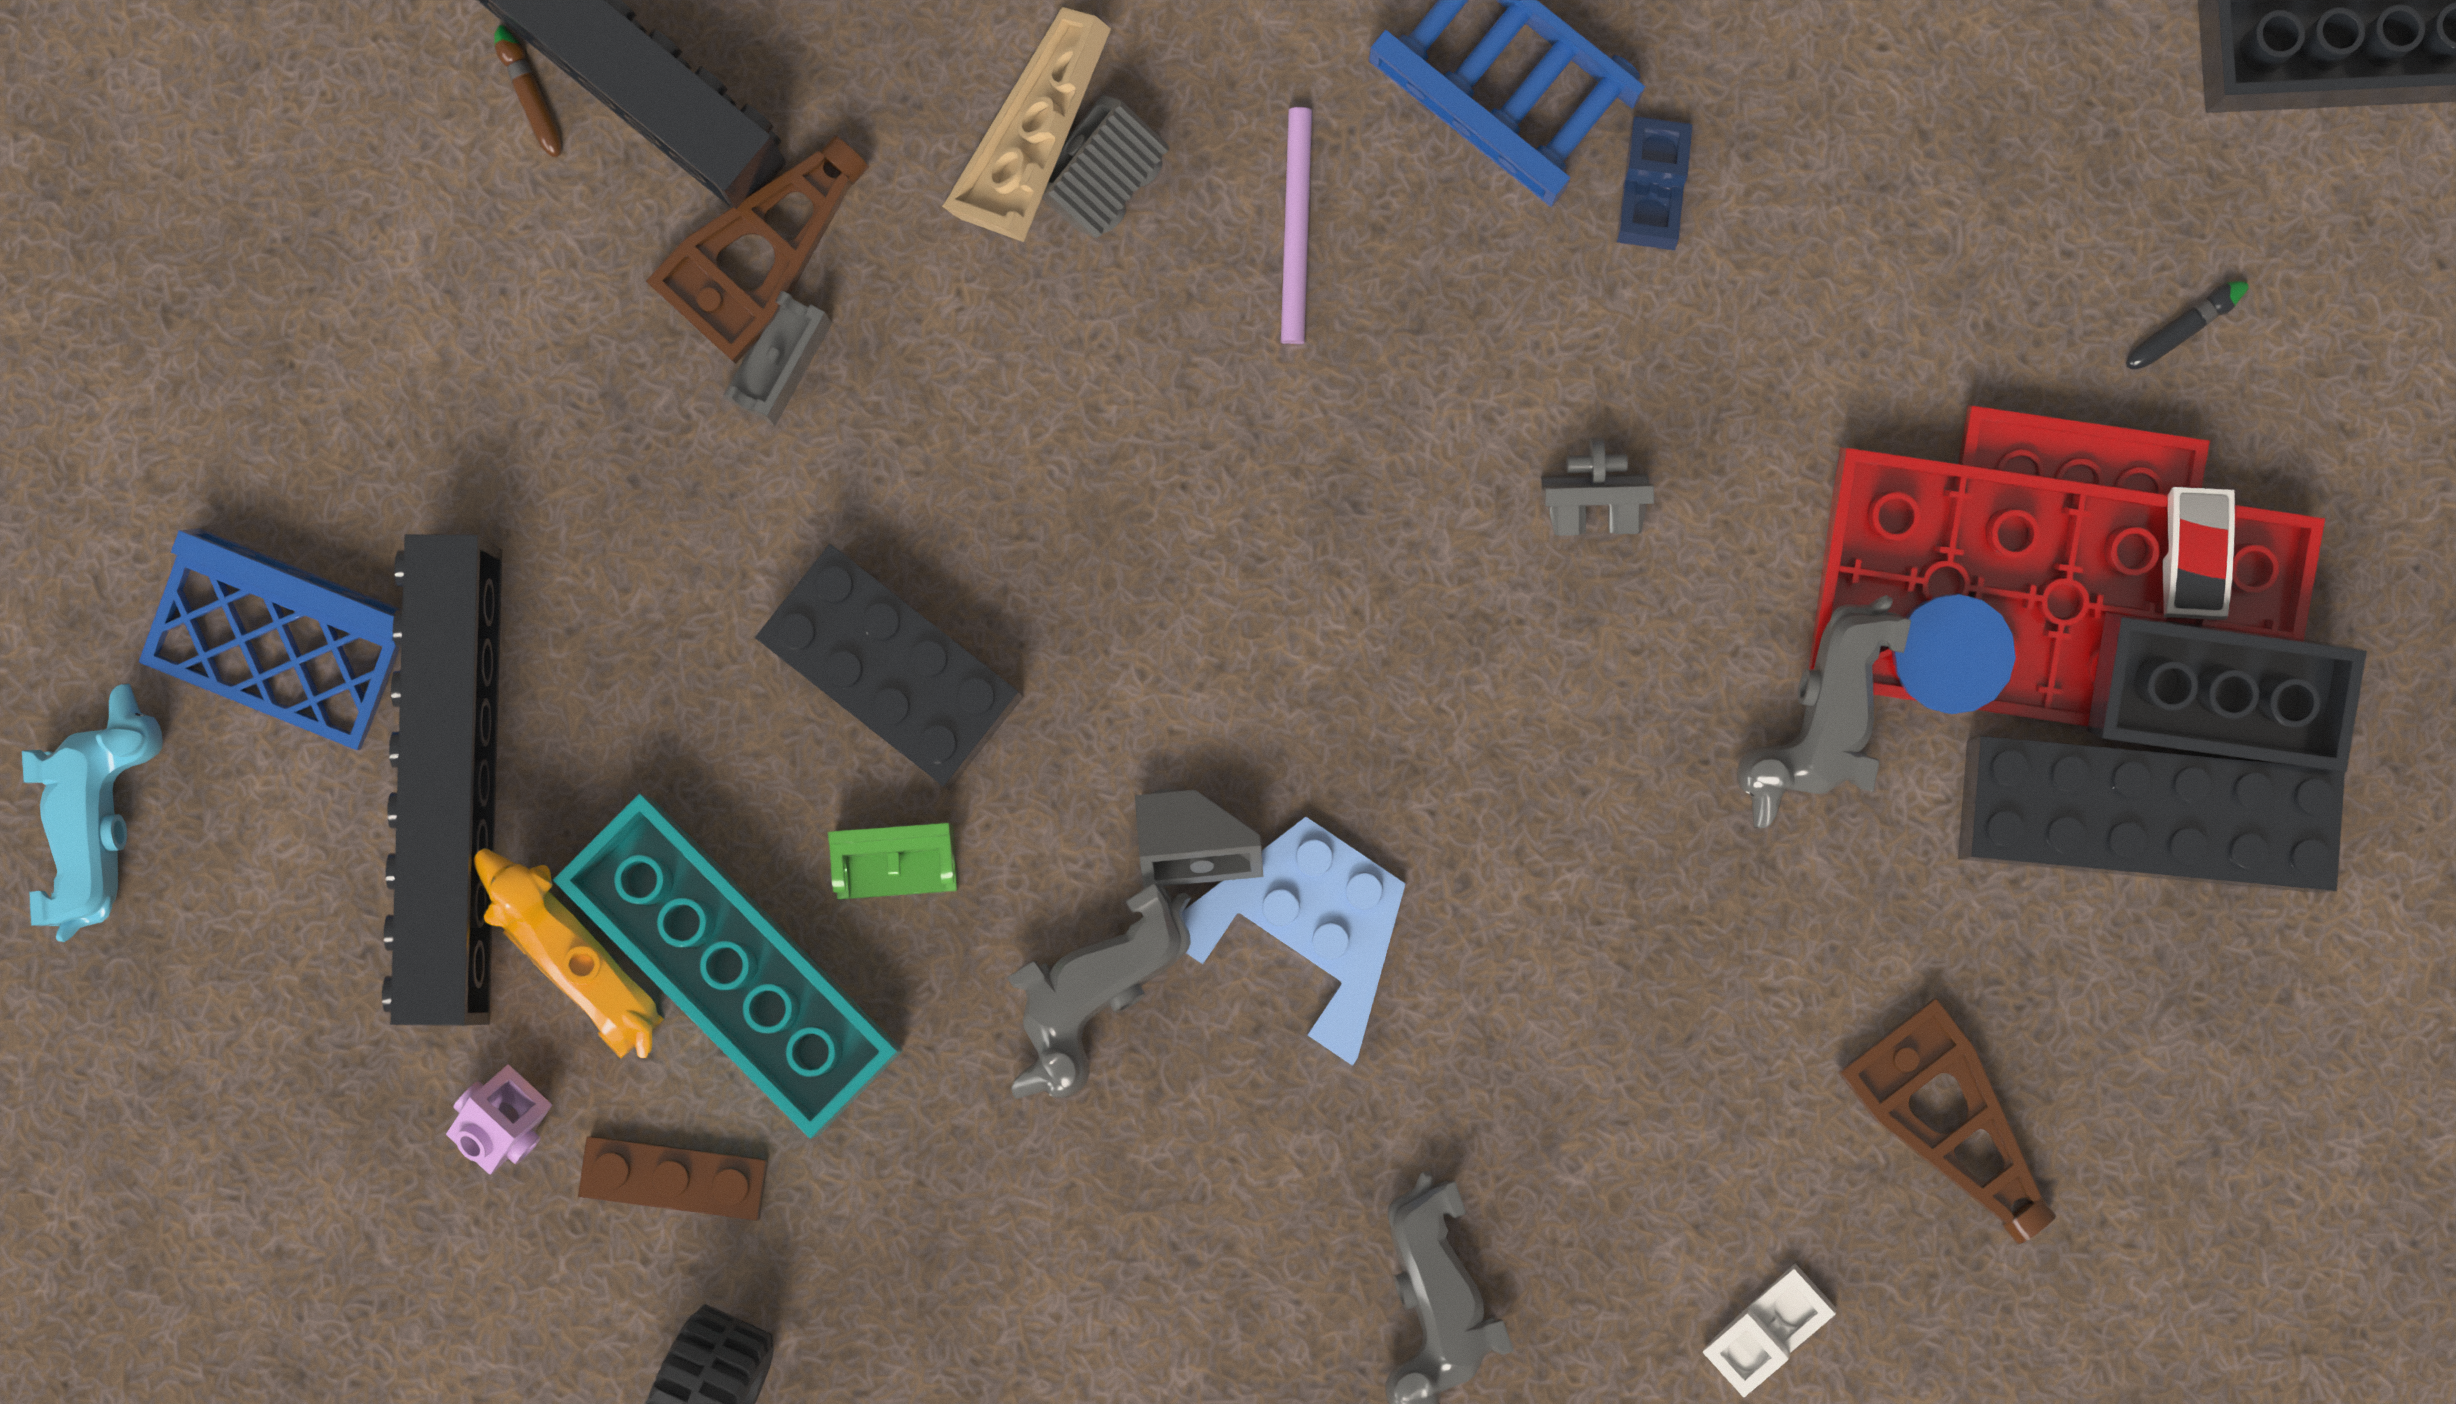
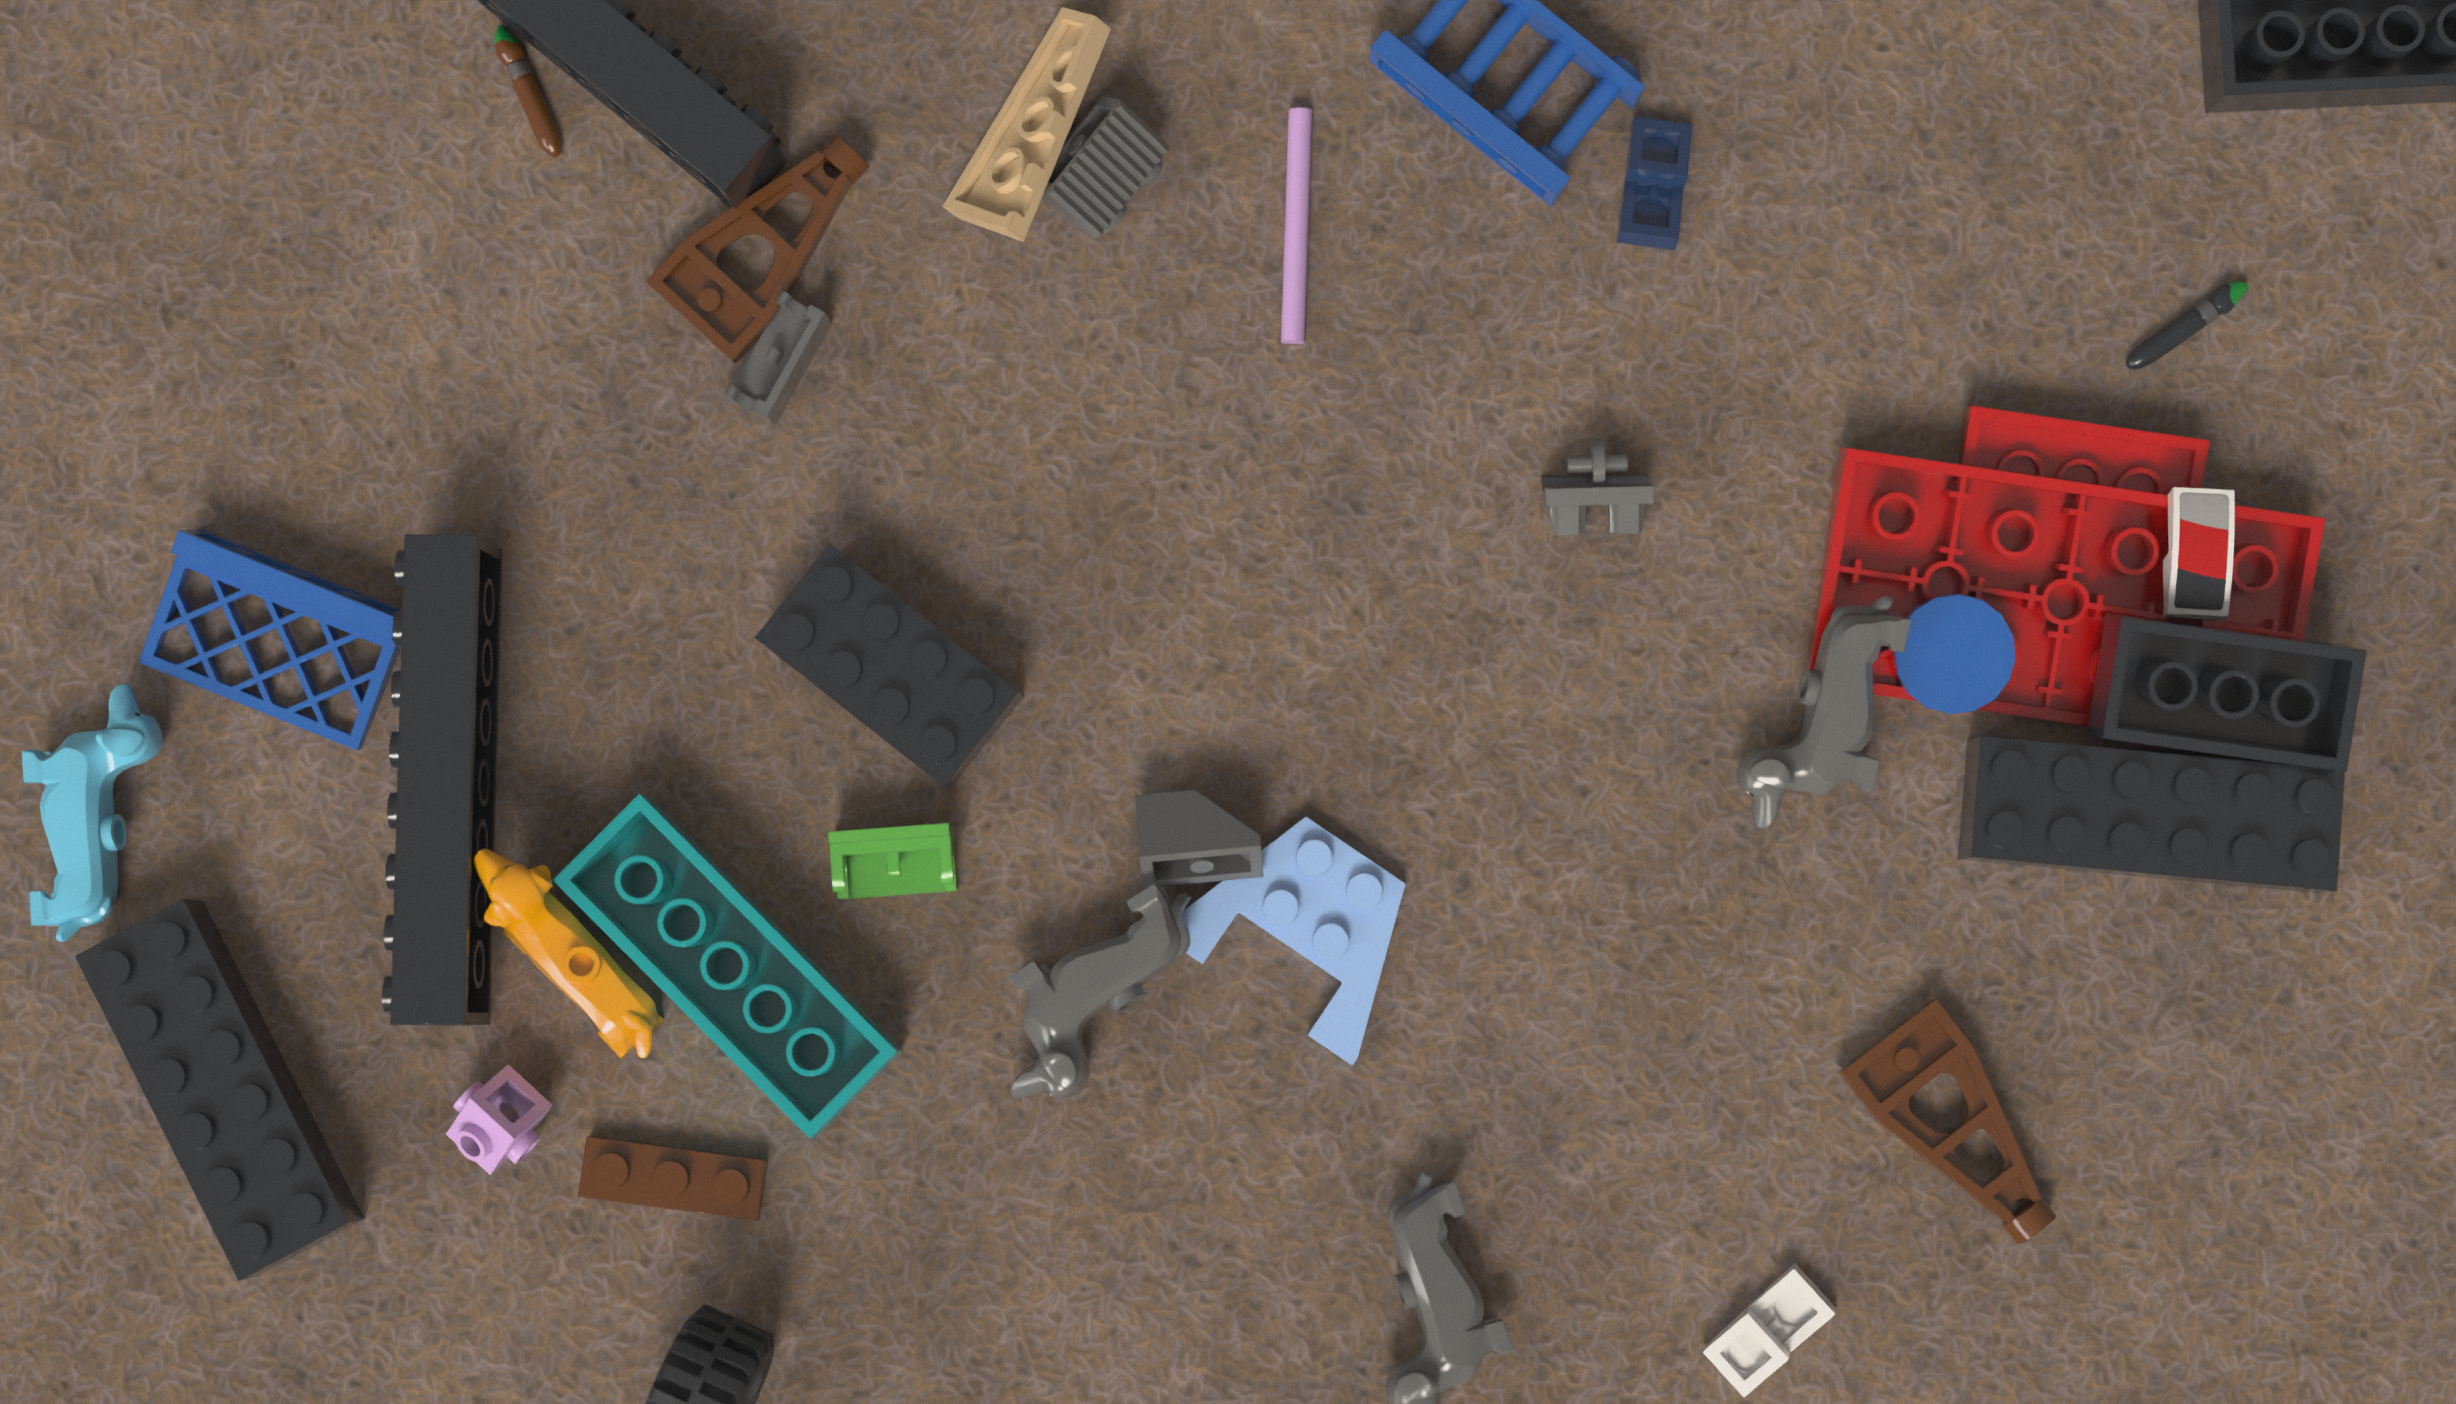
none -> black brick [75,899,365,1281]

